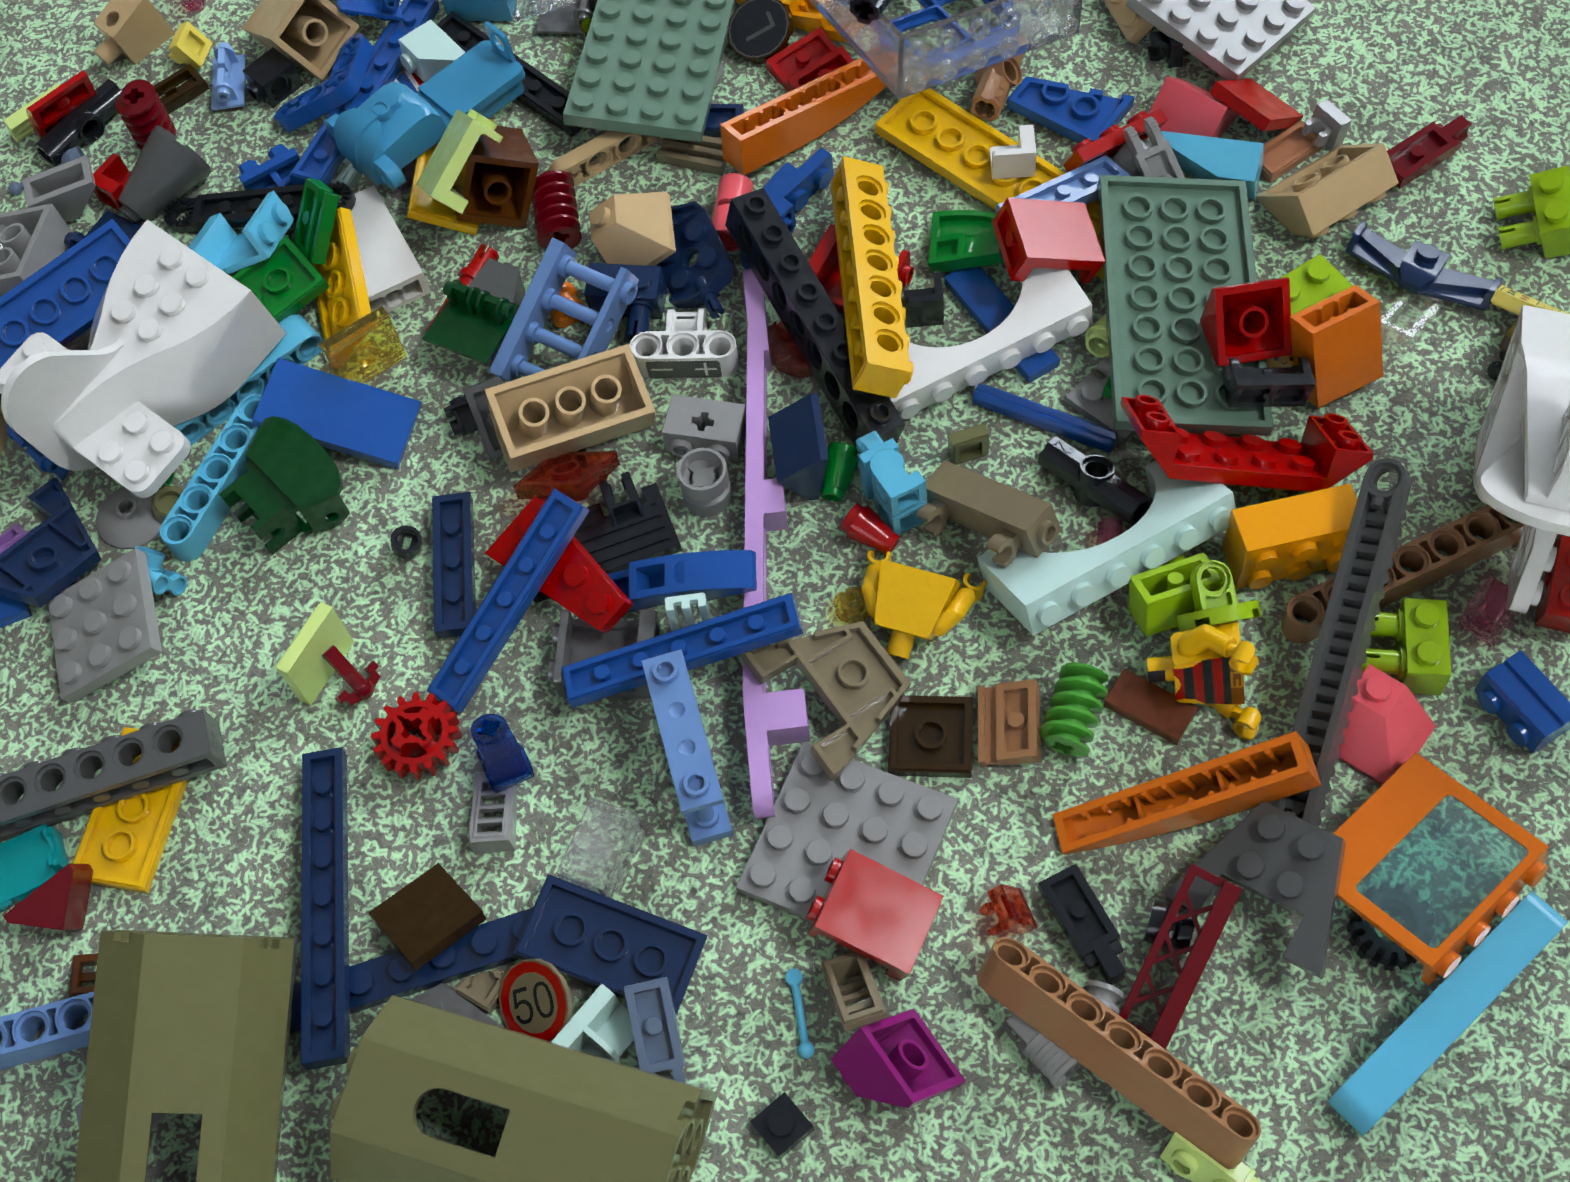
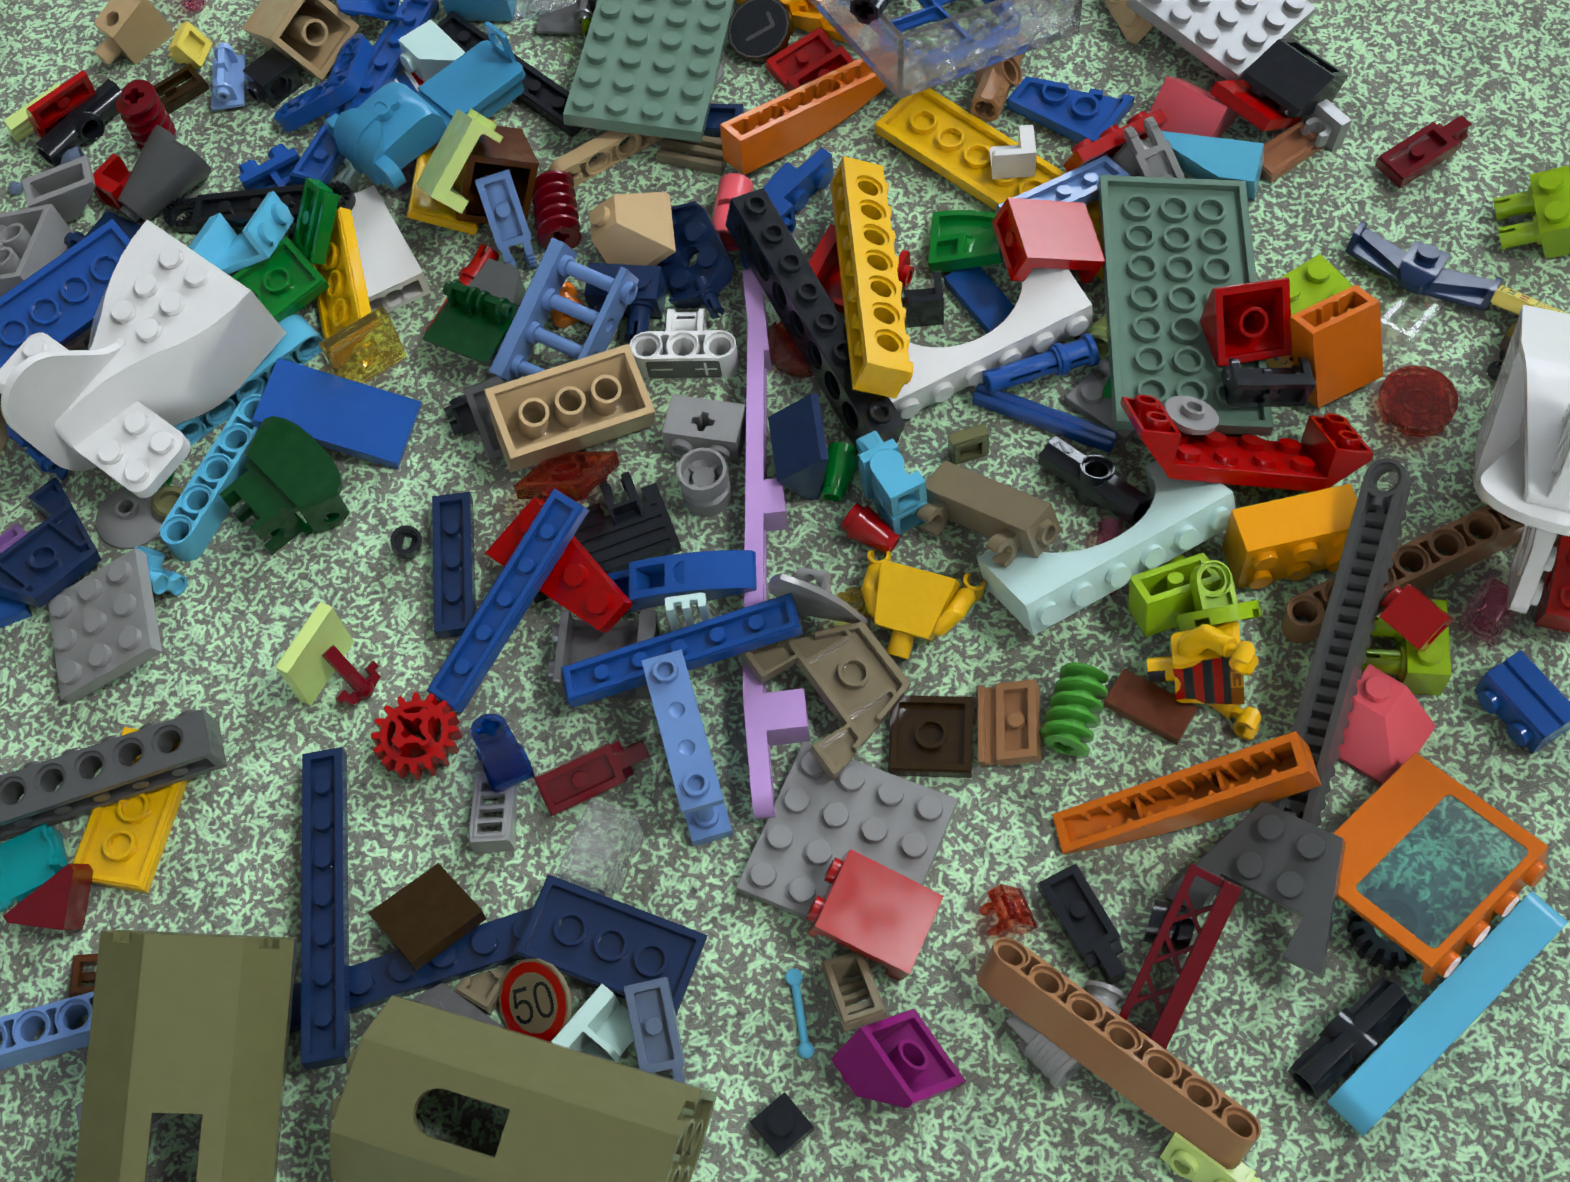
black tile [1147,32,1185,68] -> none
tan slope [1256,143,1399,239] -> none
none -> medium blue hinge [475,169,538,269]
none -> dark red hinge [533,740,650,816]
none -> light grey shield [768,567,868,625]
none -> blue pin [982,333,1099,394]
none -> light grey piece [1164,396,1219,435]
none -> black slope [1241,38,1349,118]
none -> black piece [1288,977,1412,1100]
none -> clear red tile [1377,365,1458,437]
none -> red brick [1379,584,1454,651]

